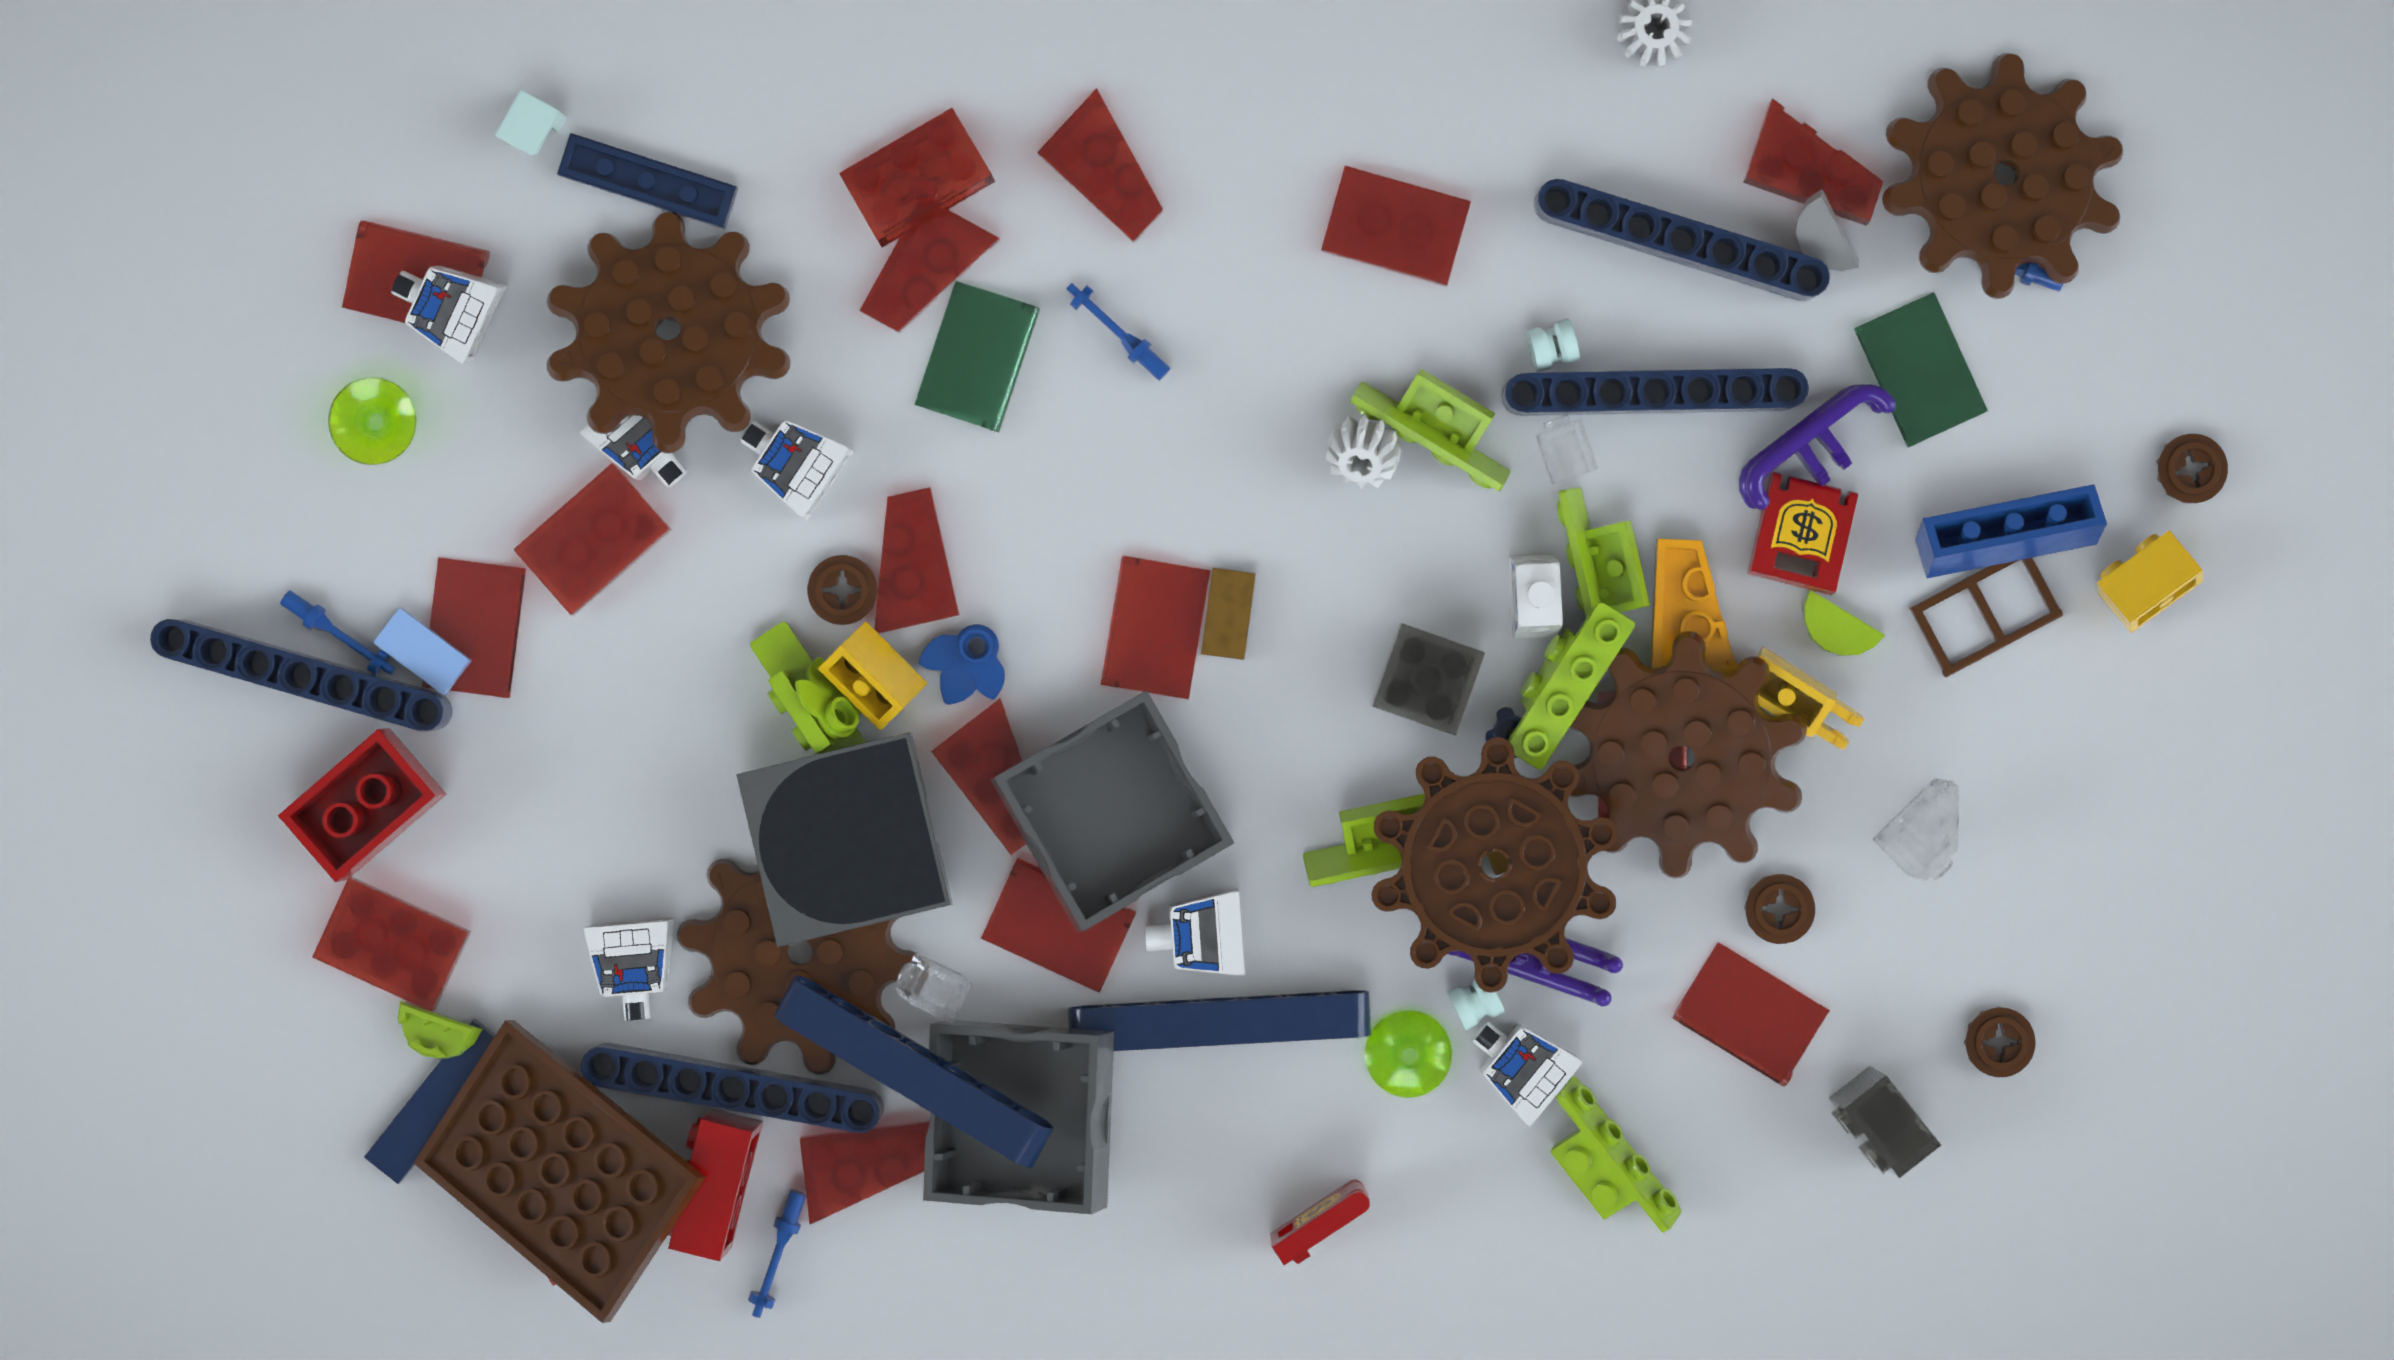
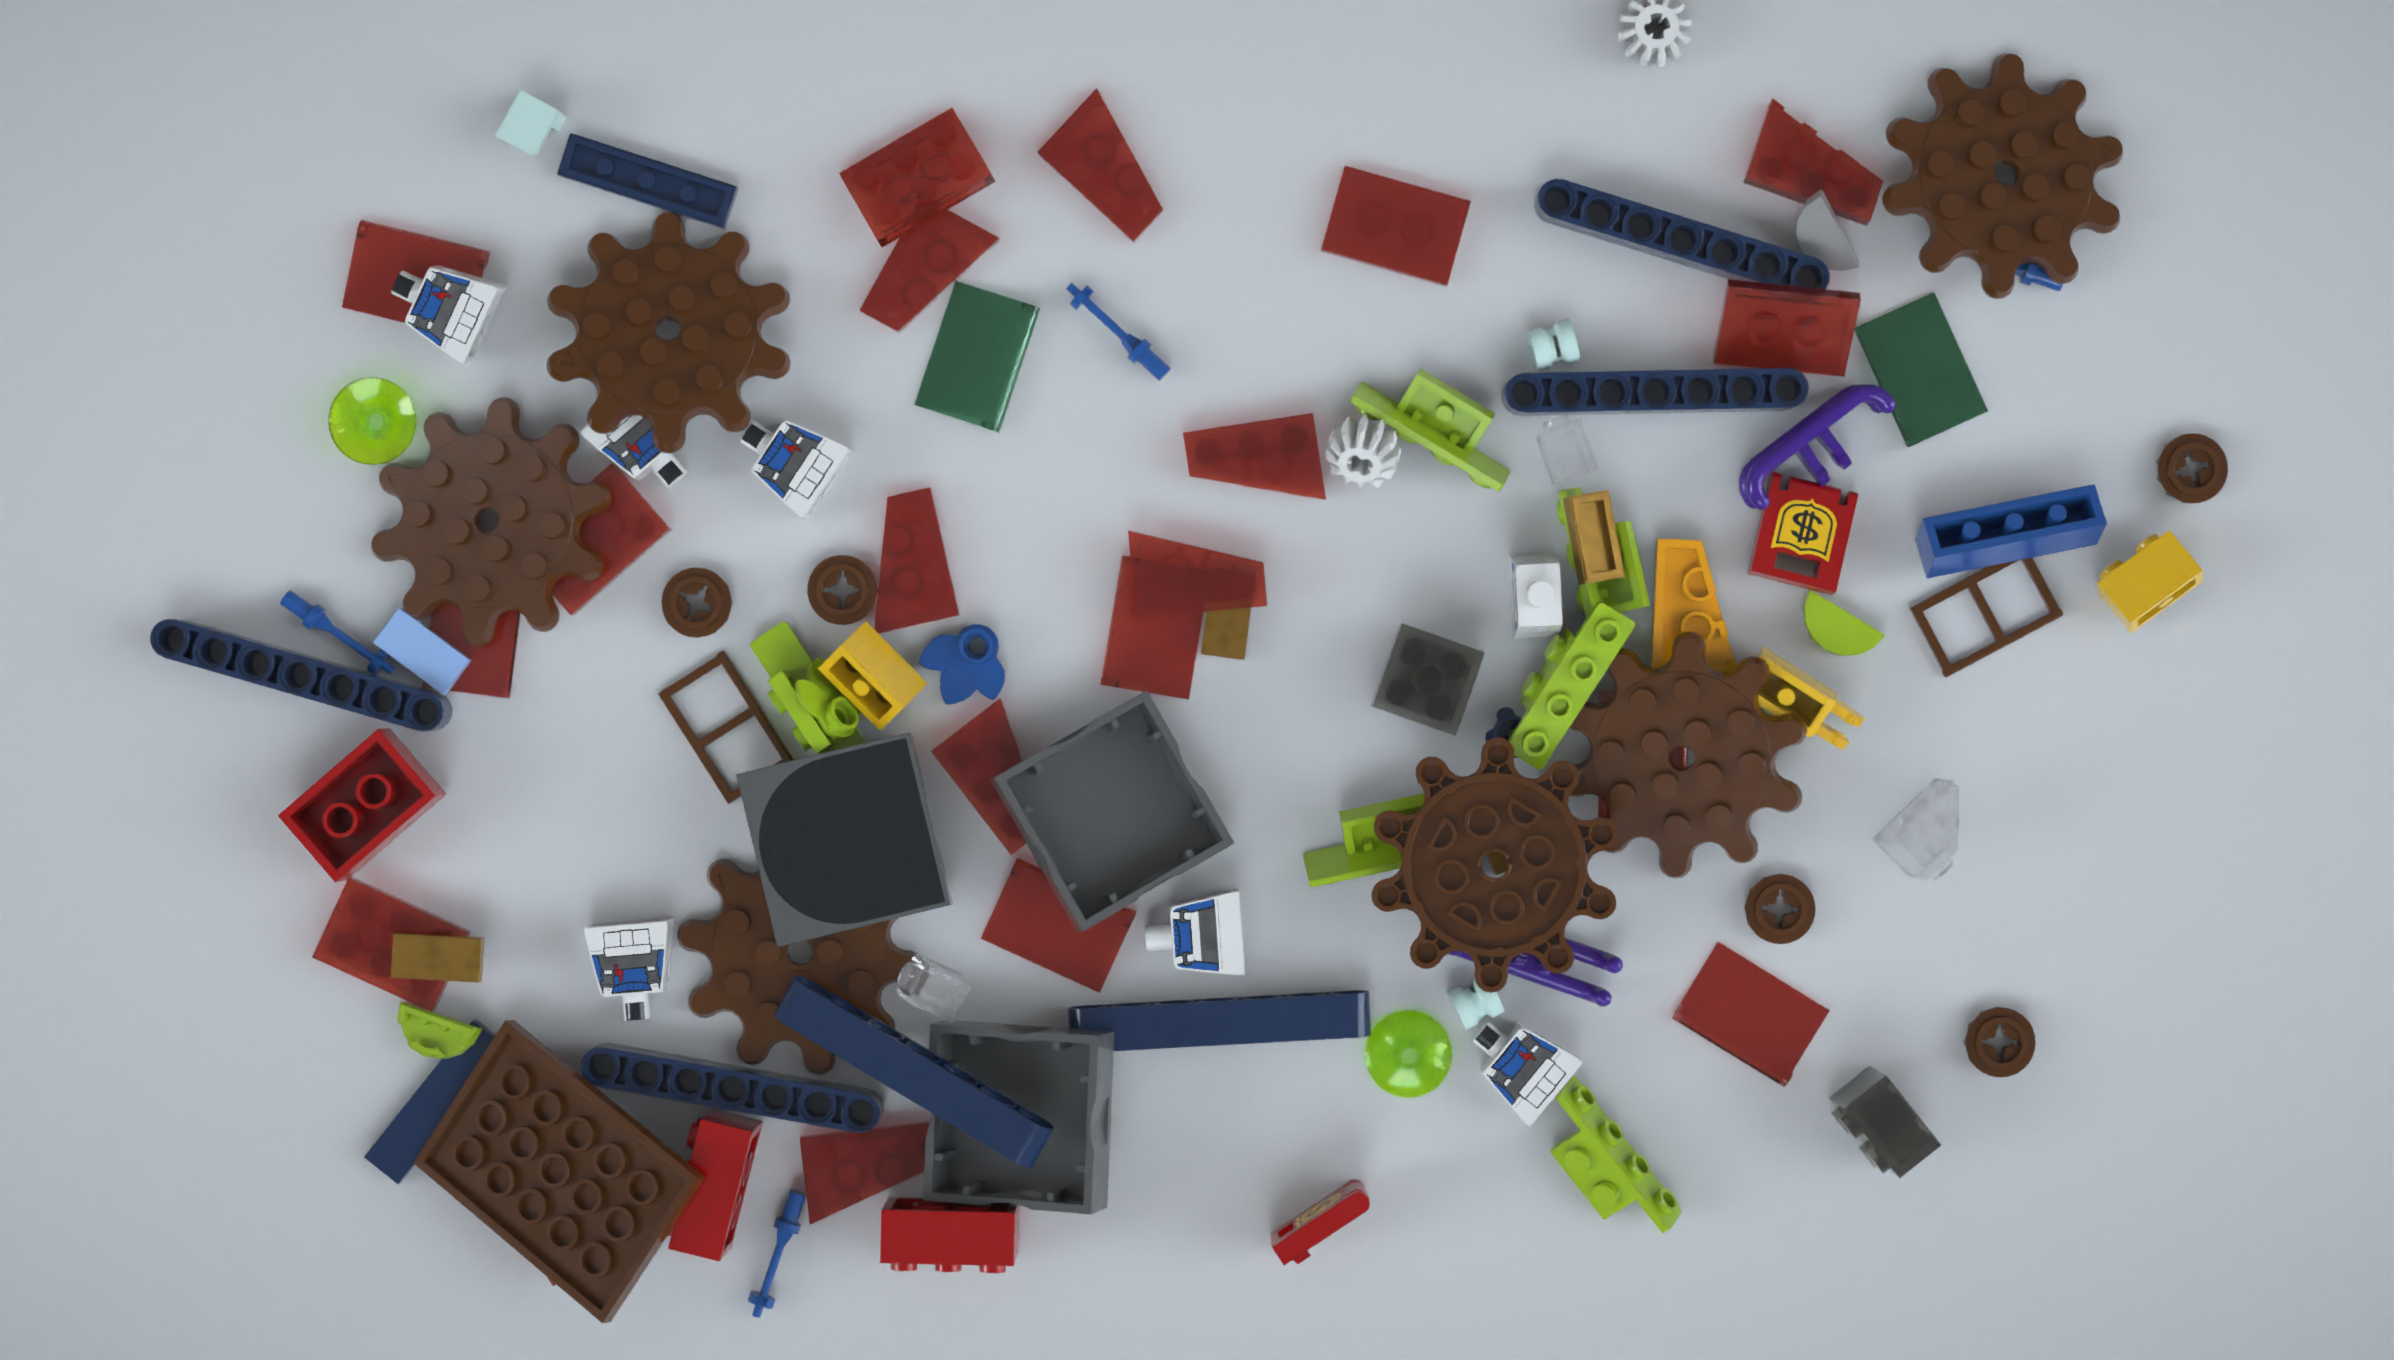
none -> reddish brown plate [371,397,612,647]
none -> pearl gold tile [391,933,484,983]
none -> reddish brown window [658,651,794,804]
none -> reddish brown gear [661,568,733,638]
none -> red brick [880,1197,1019,1273]
none -> clear red wing [1128,531,1267,618]
none -> clear red wing [1183,413,1326,500]
none -> pearl gold tile [1563,490,1625,585]
none -> clear red tile [1713,279,1861,377]

